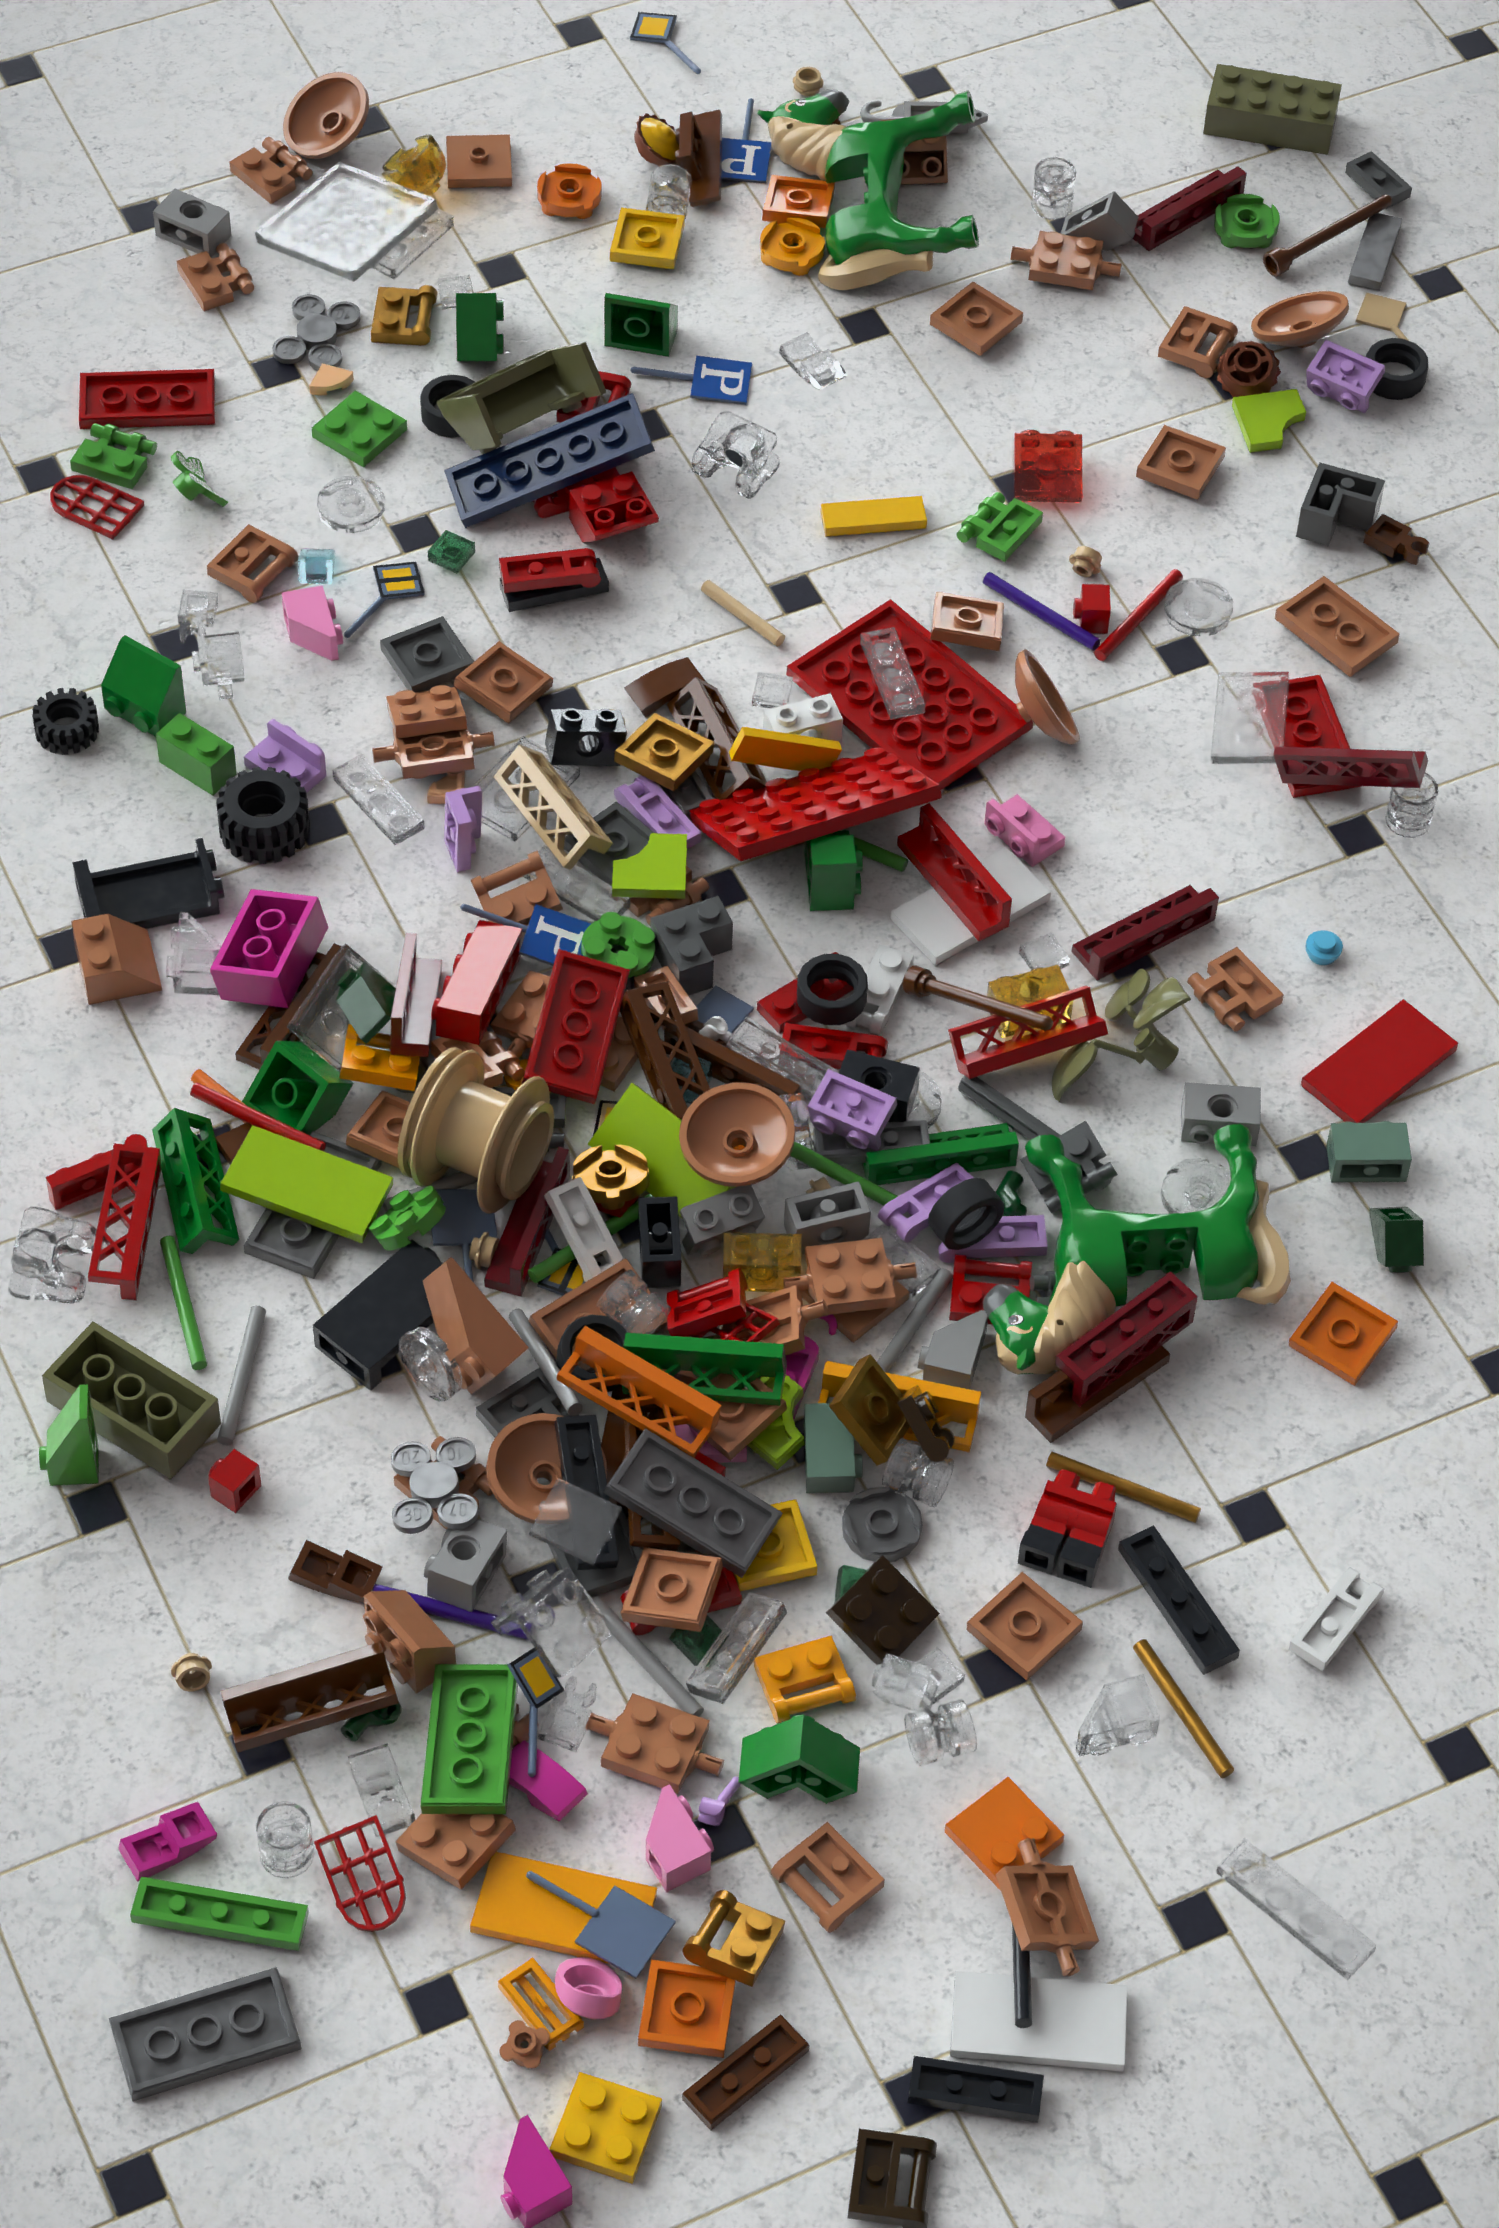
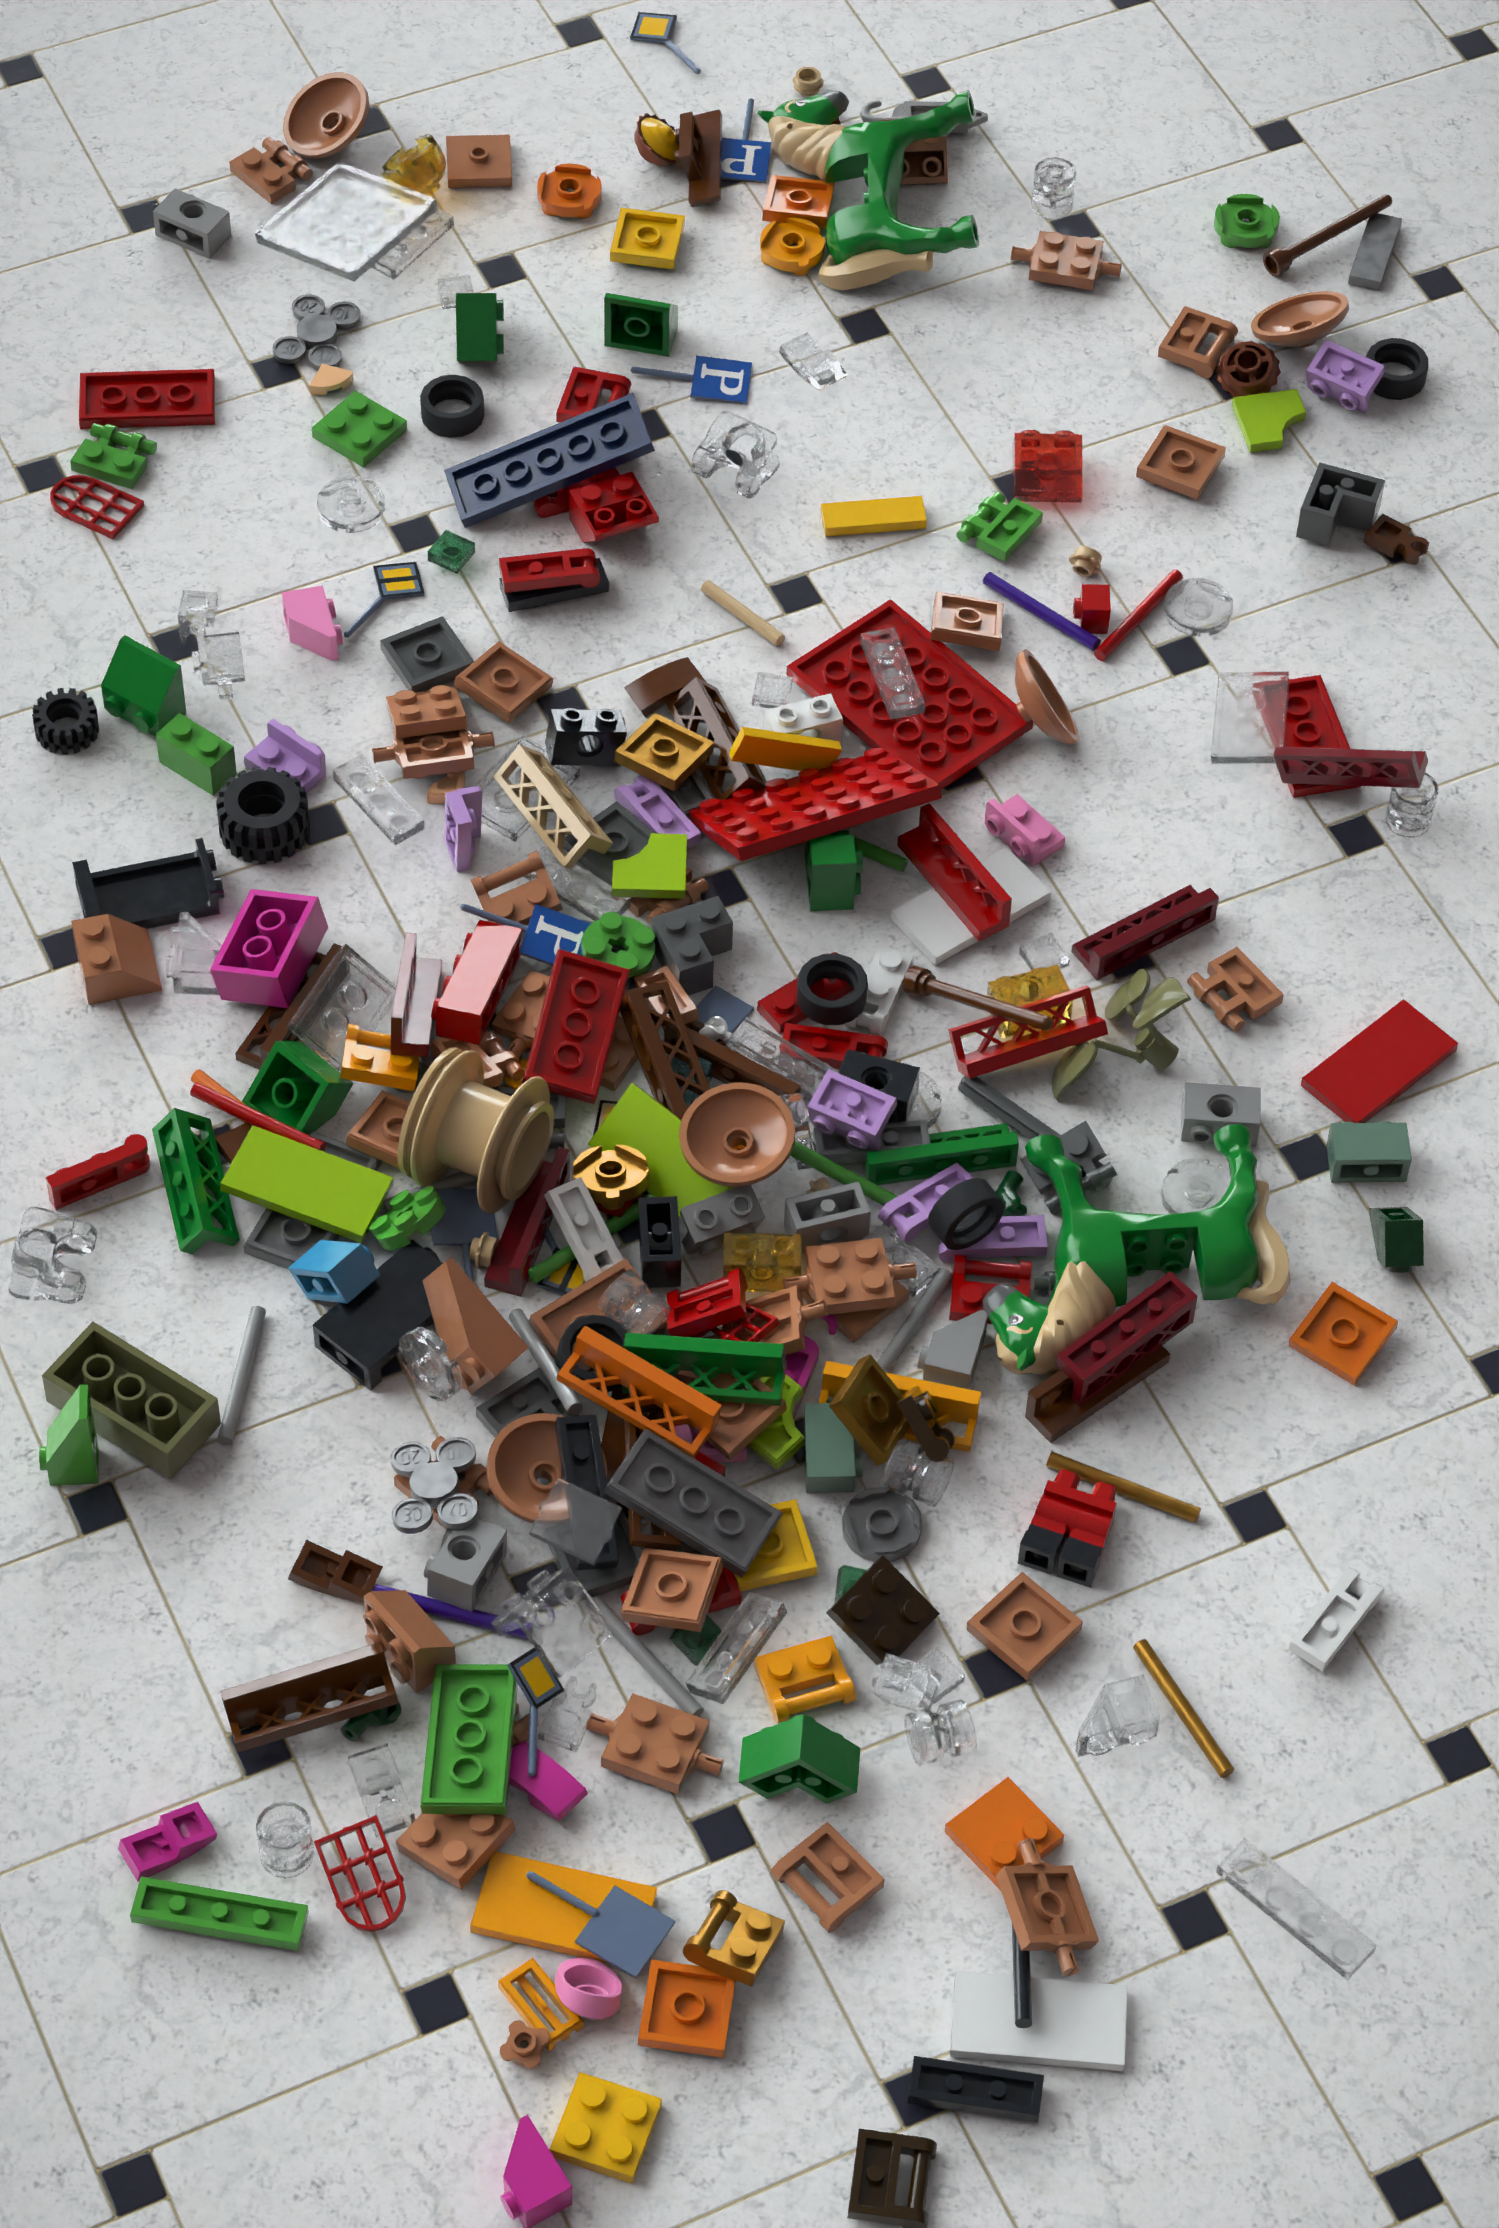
red fence [88,1143,162,1300] -> none
flat silver tile [109,1967,302,2102] -> none
bright green bar [160,1236,207,1370] -> none
bright green animal [171,450,228,507] -> none
tan plate [171,1653,212,1691] -> none
nougat plate [177,243,254,311] -> none
nougat plate [207,524,299,603] -> none
red plate [208,1449,261,1513] -> none
clear light blue slope [298,548,335,584] -> none
slope [336,962,396,1044] -> none
pearl gold plate [371,285,438,346] -> none
olive windscreen [437,342,607,454] -> none
clear wheel [646,164,692,219] -> none
bright pink slope [646,1784,714,1892] -> none
reddish brown tile [682,2014,810,2131] -> none
lavender hand [698,1776,741,1826] -> none
nougat plate [930,282,1023,356] -> none
light grey slope [1060,191,1139,251] -> none
black plate [1118,1525,1240,1675] -> none
dark red fence [1133,166,1247,251] -> none
olive brick [1203,64,1342,155] -> none
nougat plate [1275,576,1400,677] -> none
medium azure plate [1305,930,1343,965] -> none
dark grey plate [1345,151,1412,209] -> none
tan piece [1355,292,1409,341] -> none
none -> dark azure brick [288,1240,380,1304]

